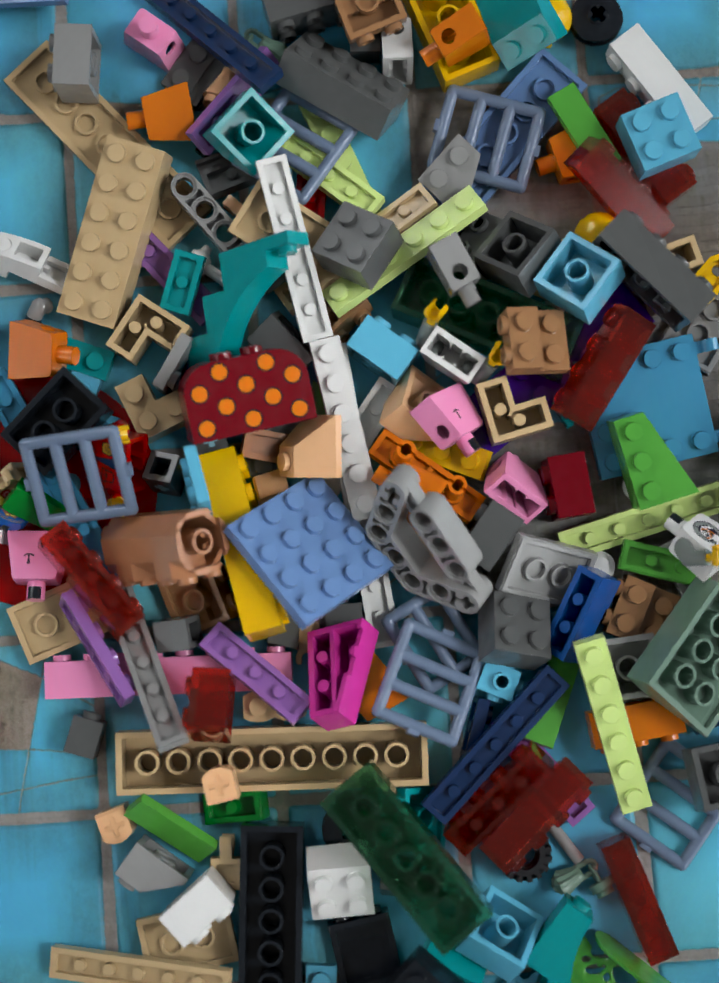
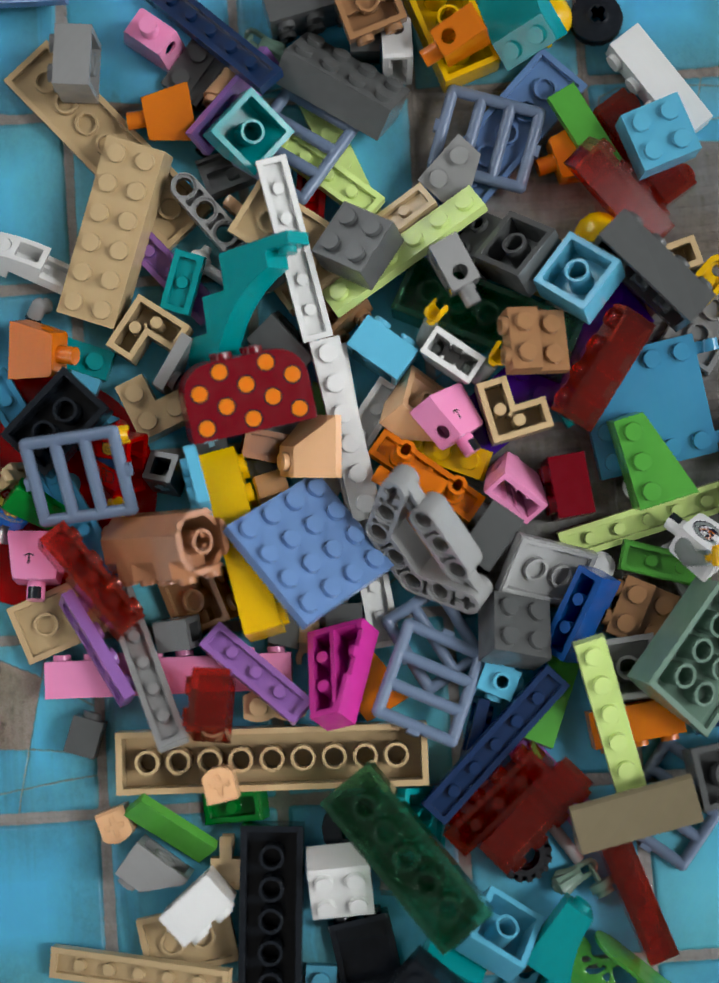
none -> dark tan slope [568,773,704,855]

